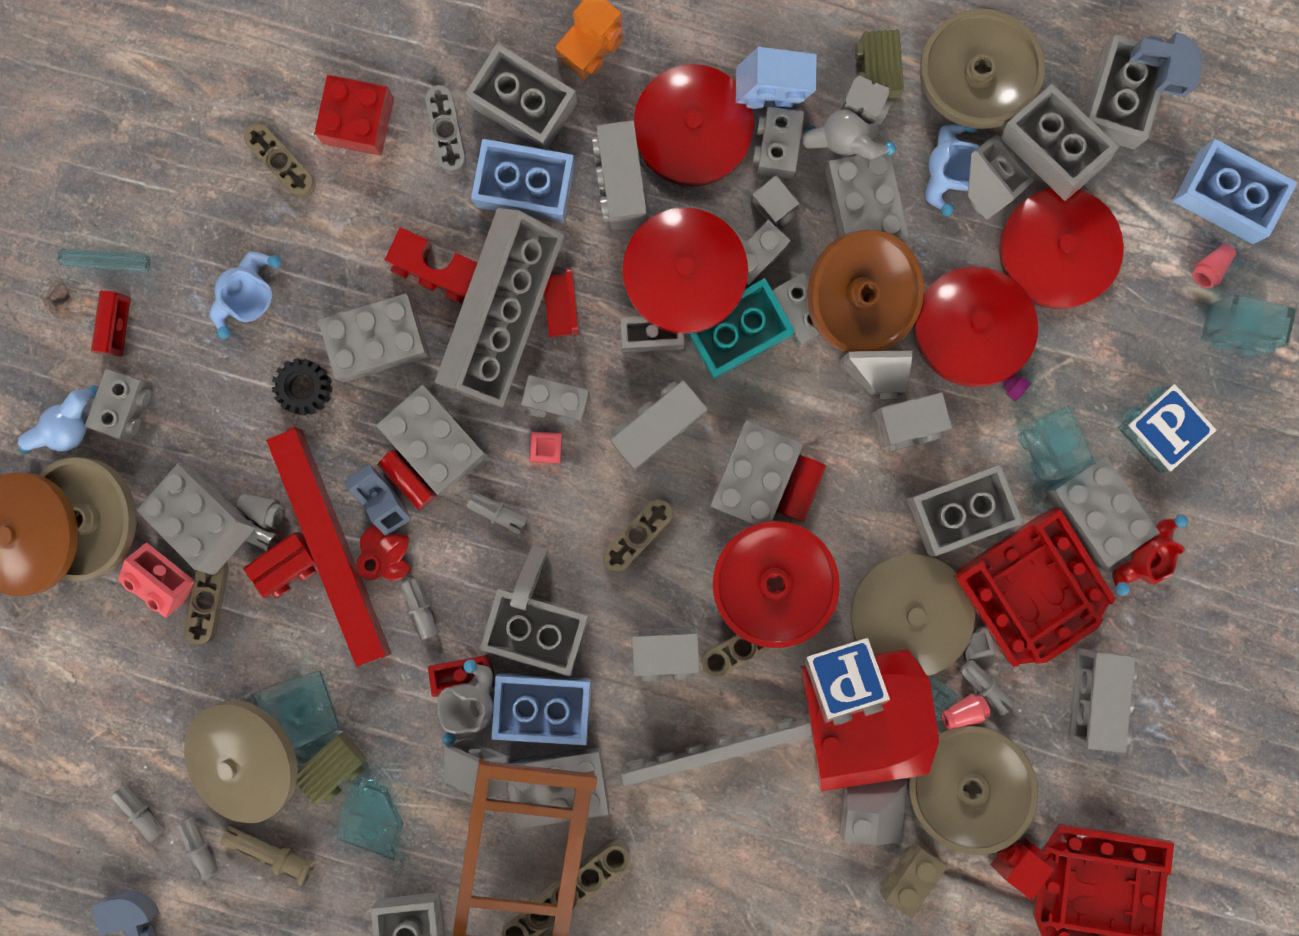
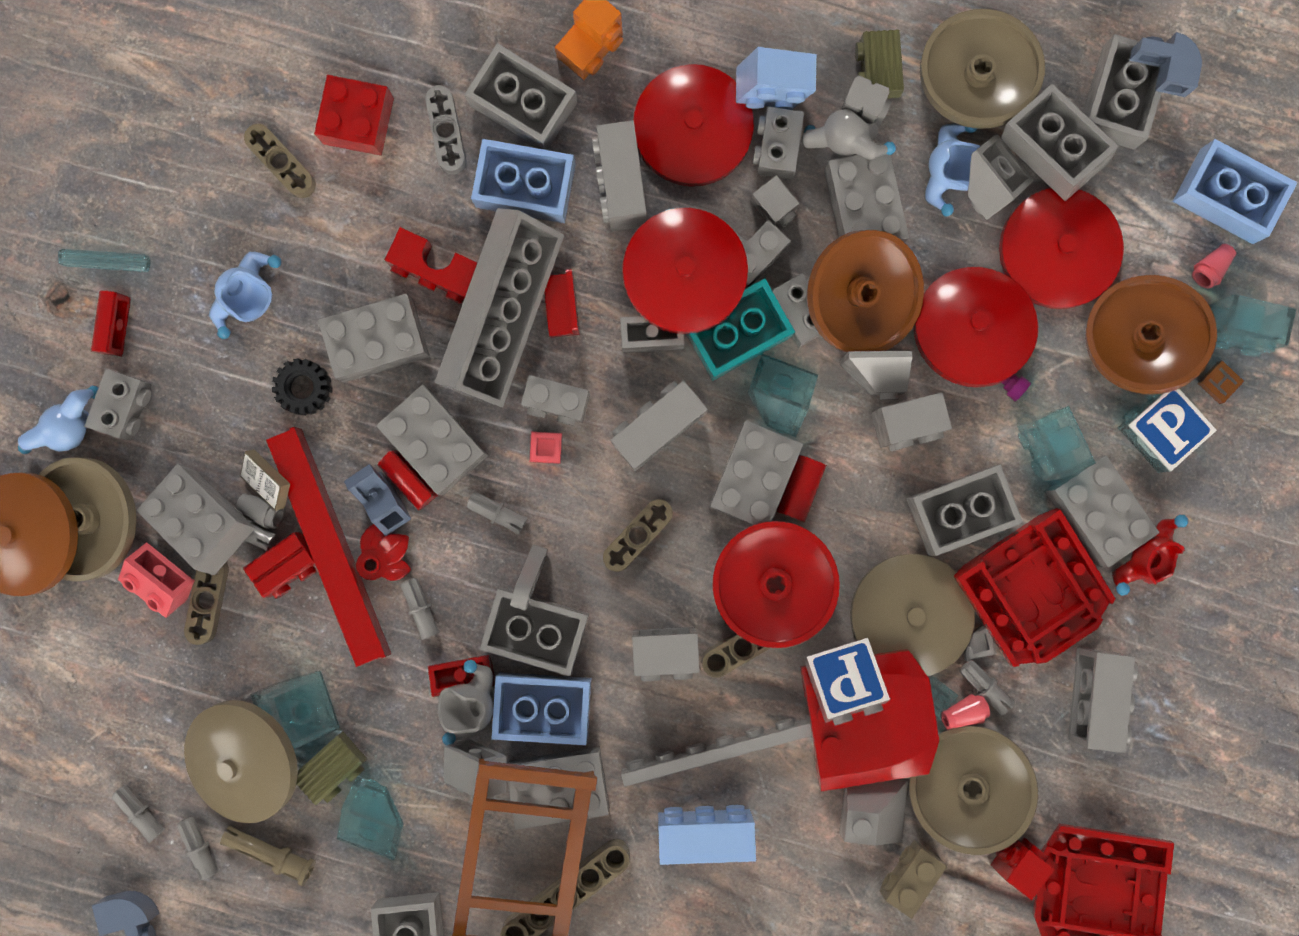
none -> tile [240,449,290,511]
none -> light blue brick [658,805,756,865]
none -> clear light blue slope [748,354,818,437]
none -> dark orange dish [1085,275,1217,394]
none -> dark orange tile [1197,360,1244,404]

